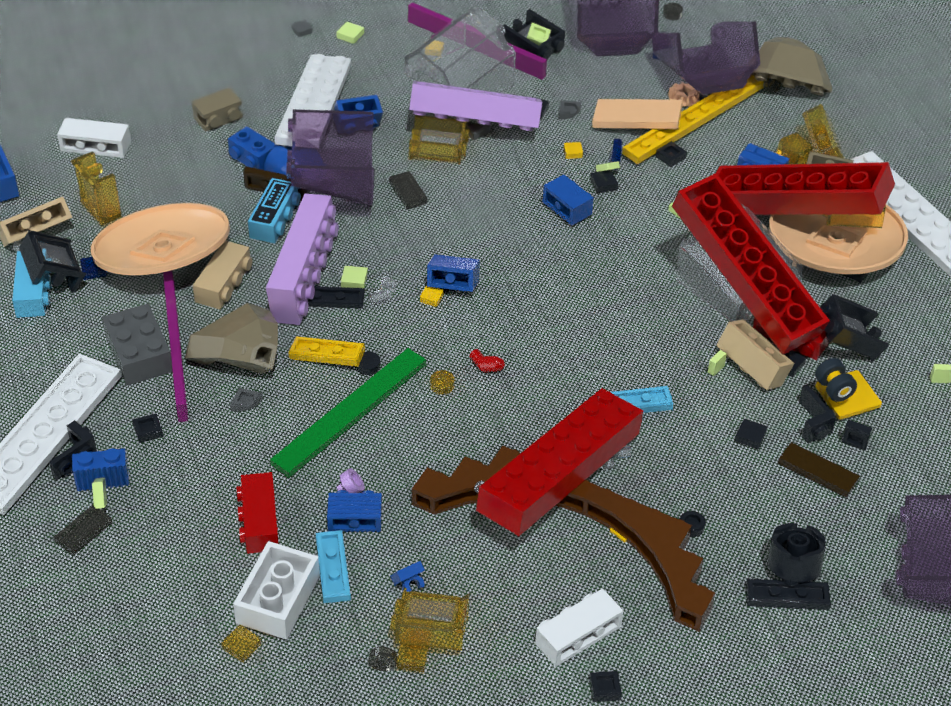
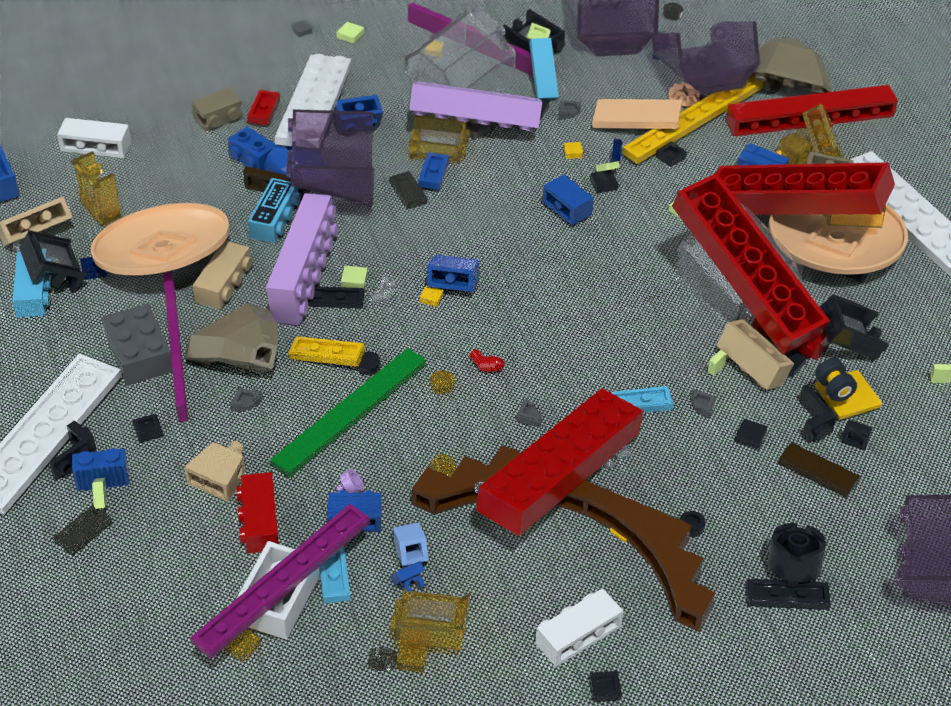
none -> tan torso [184,441,245,502]
none -> magenta tile [190,504,370,659]
none -> red plate [247,90,280,125]
none -> light blue brick [393,523,429,566]
none -> blue plate [418,152,449,190]
none -> clear yellow tile [429,454,456,477]
none -> dark grey tile [516,399,541,428]
none -> medium azure tile [529,38,559,100]
none -> dark grey tile [691,389,717,419]
none -> red brick [726,85,898,137]

